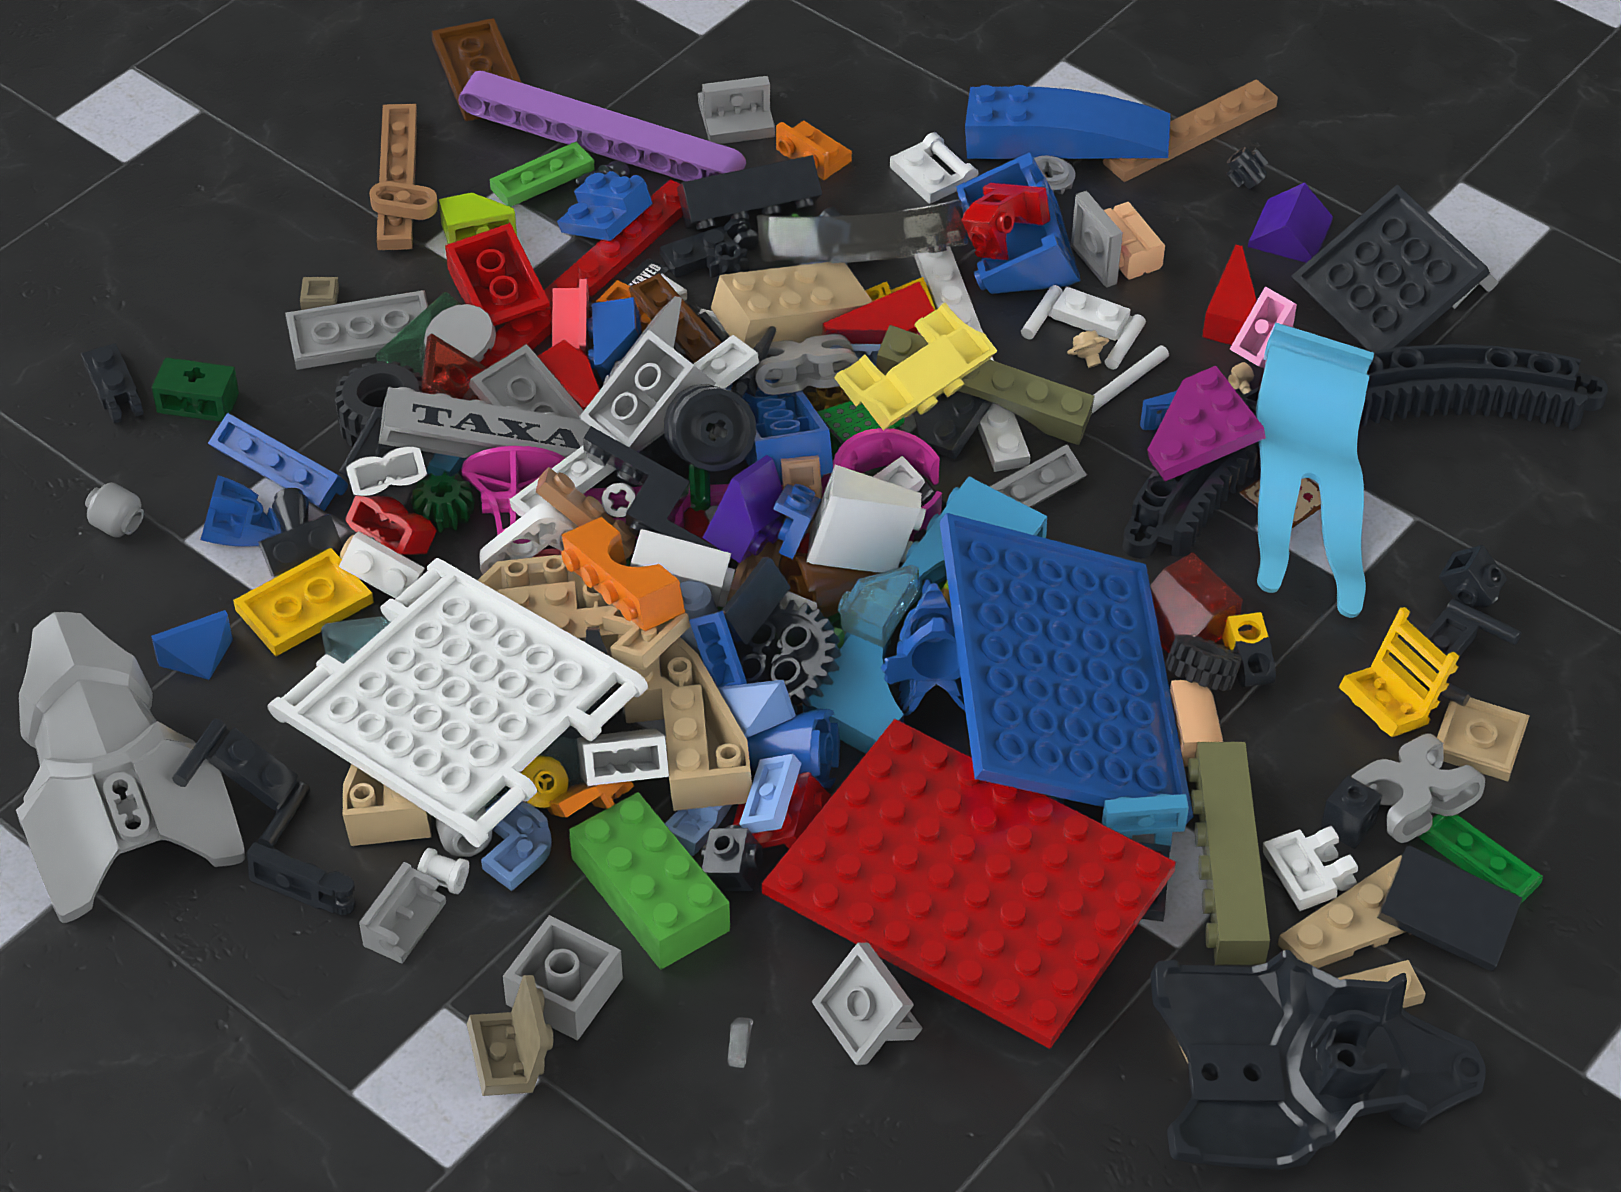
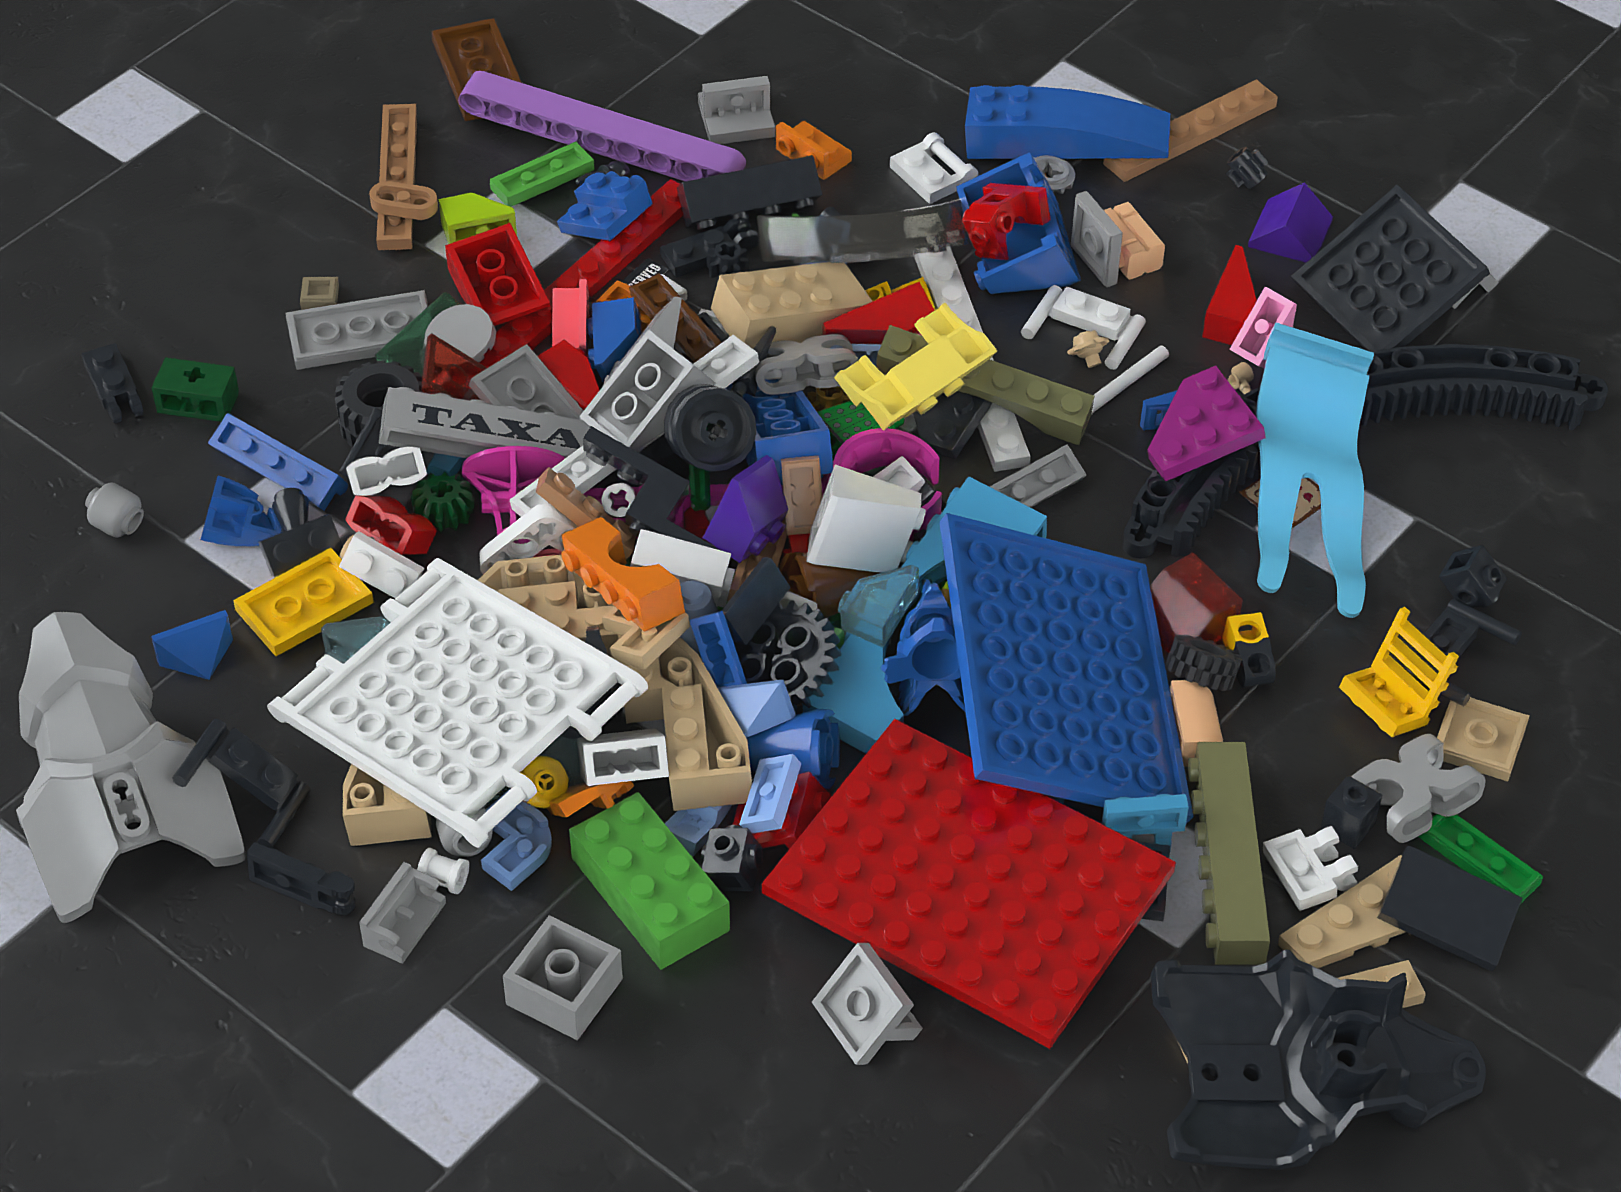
dark tan bracket [467,975,553,1096] -> none
clear tile [727,1017,753,1068] -> none
blue bracket [773,484,822,559] -> none

